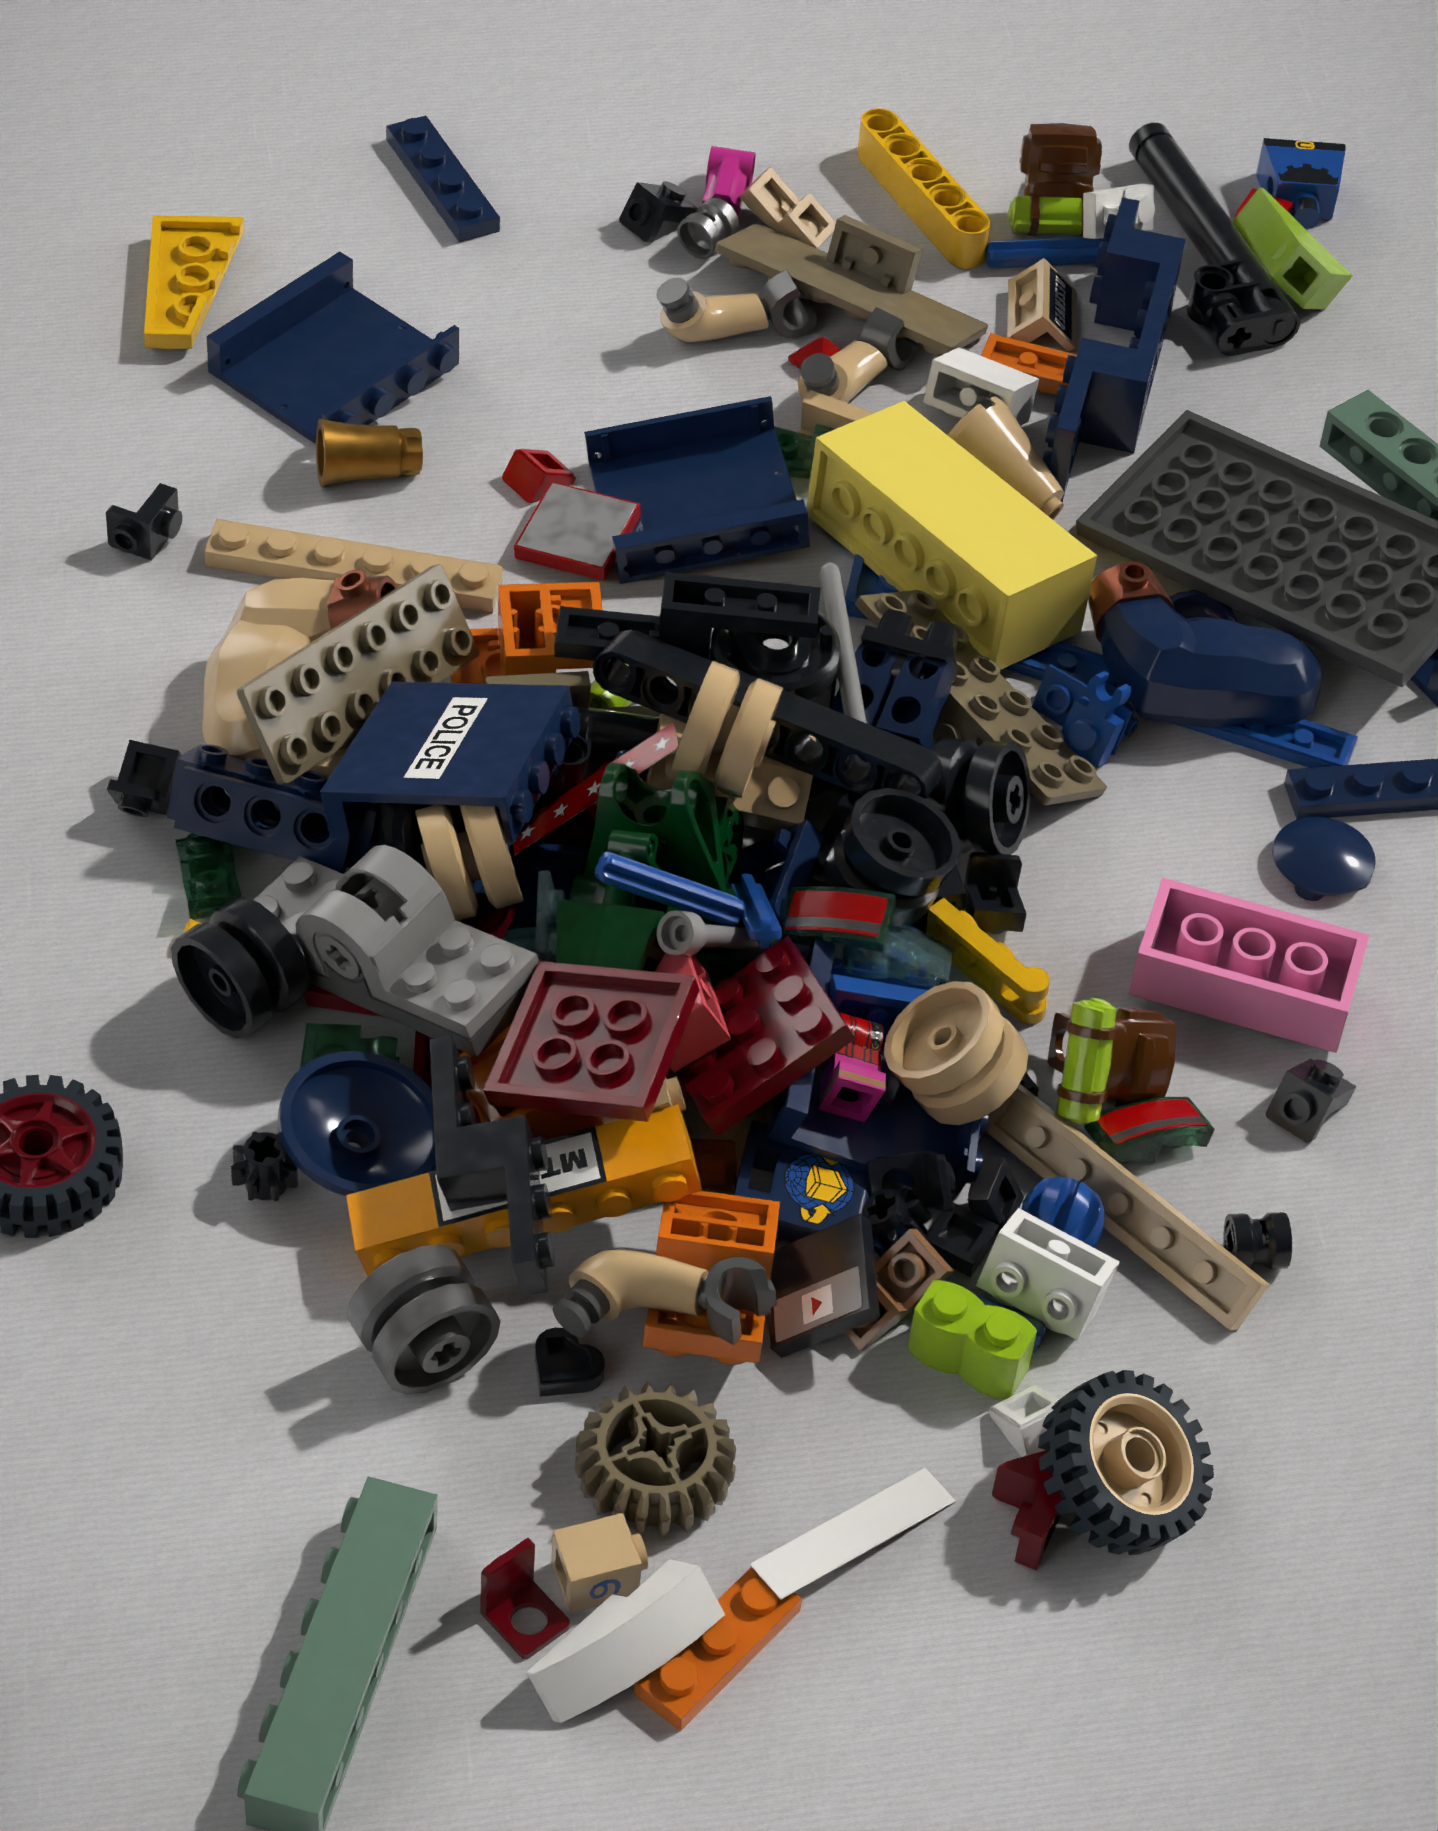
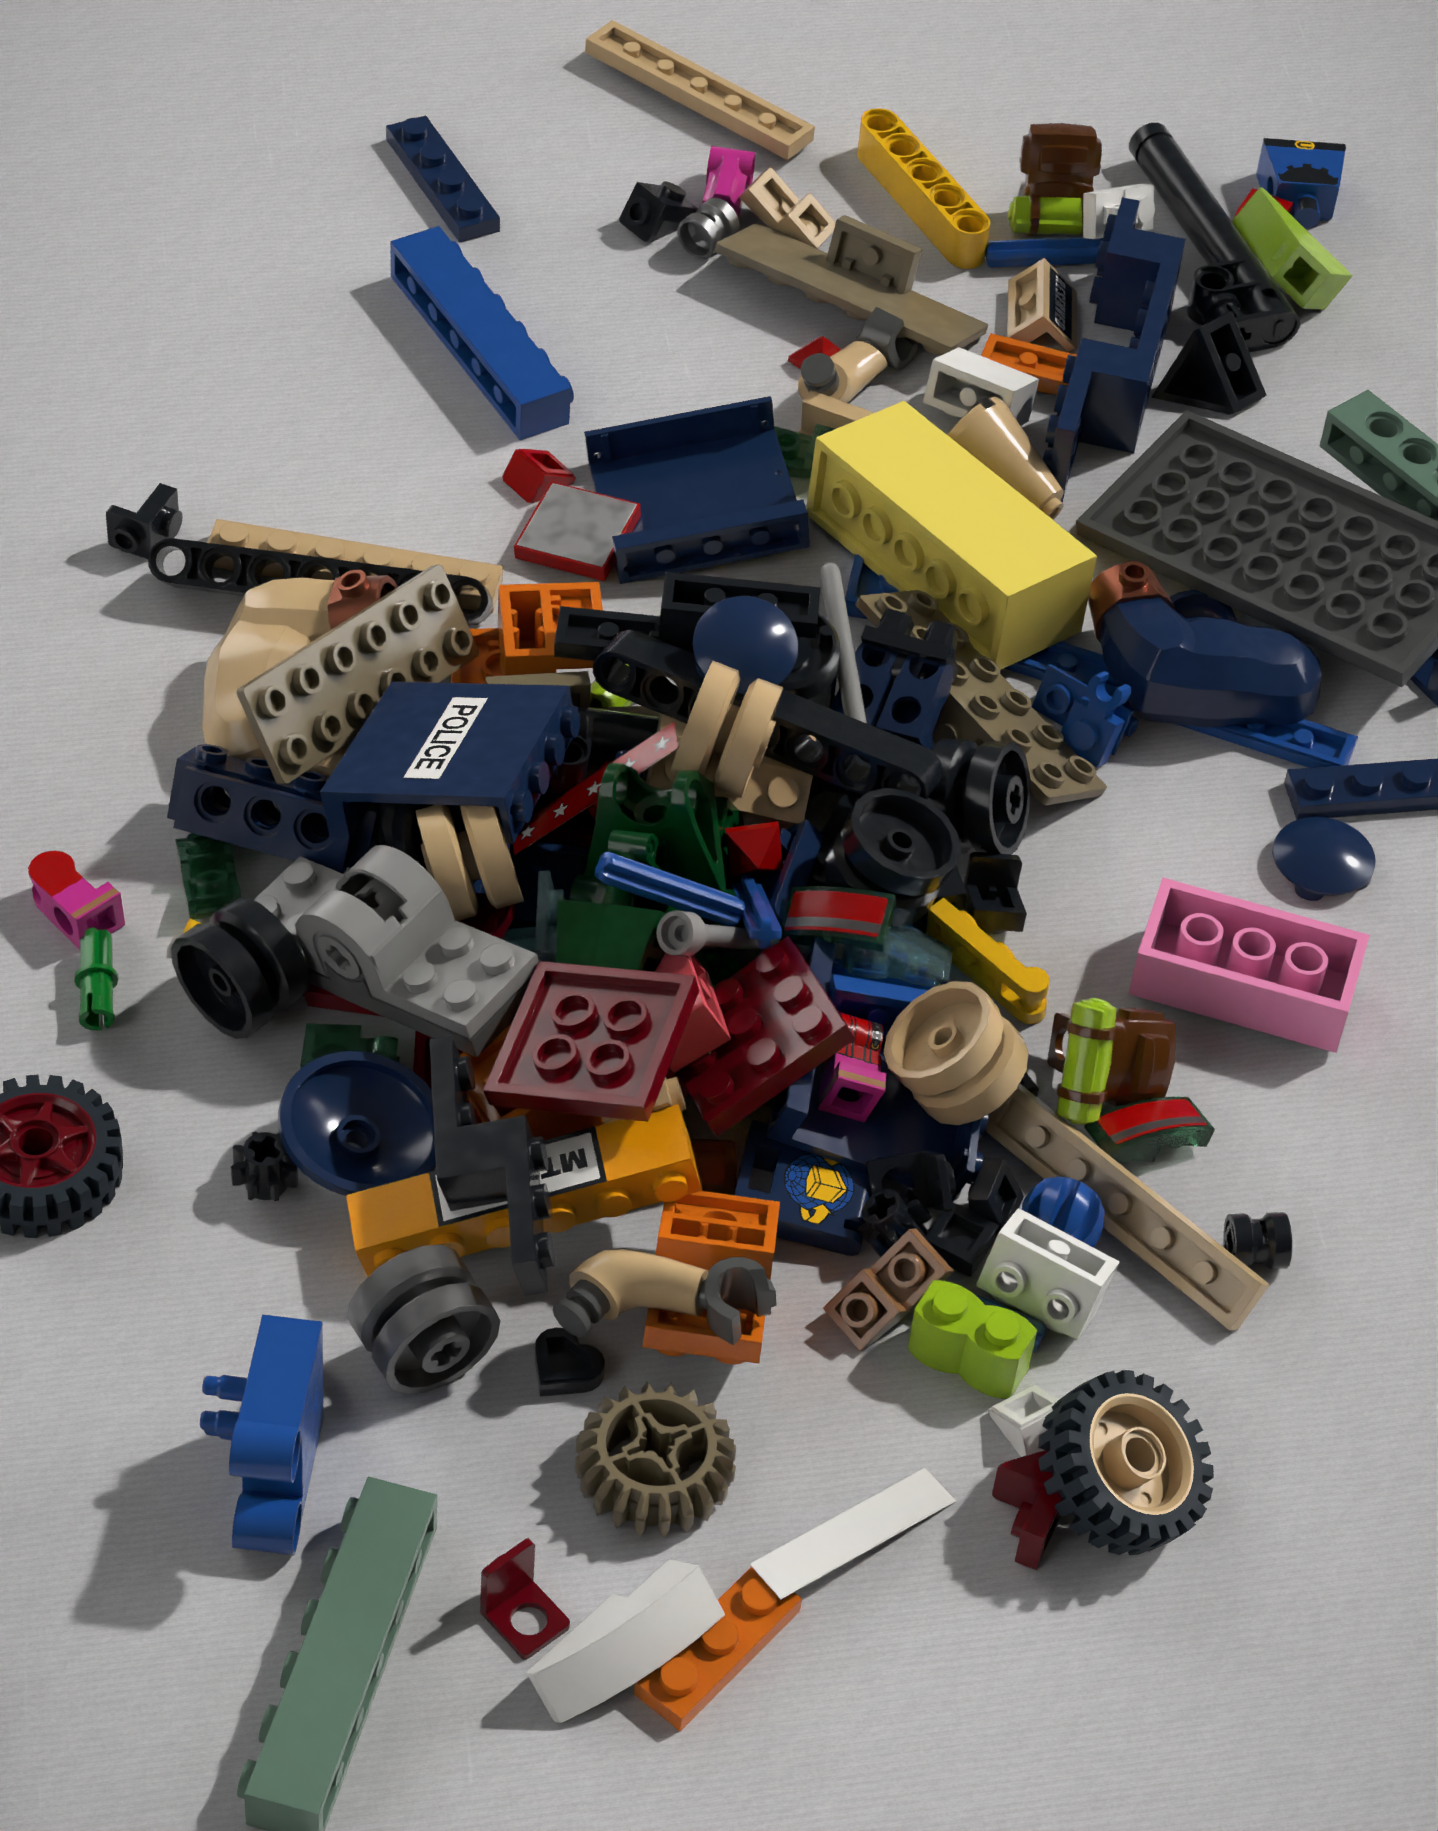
black bracket [107,740,182,817] -> none
yellow wing [144,215,244,350] -> none
dark blue panel [206,251,460,444] -> none
pearl gold plant [316,419,423,487] -> none
tan brick [551,1513,648,1614] -> none
piece [656,269,817,342] -> none
black tile [768,1213,880,1358] -> none
black bracket [1266,1059,1357,1143] -> none
none -> dark pink leg [28,850,125,950]
none -> green axle [74,927,118,1031]
none -> black beam [148,538,493,626]
none -> blue piece [200,1314,324,1555]
none -> blue brick [390,226,574,440]
none -> tan plate [585,20,815,160]
none -> dark blue dish [693,596,798,695]
none -> red slope [725,821,783,877]
none -> black slope [1151,311,1267,415]

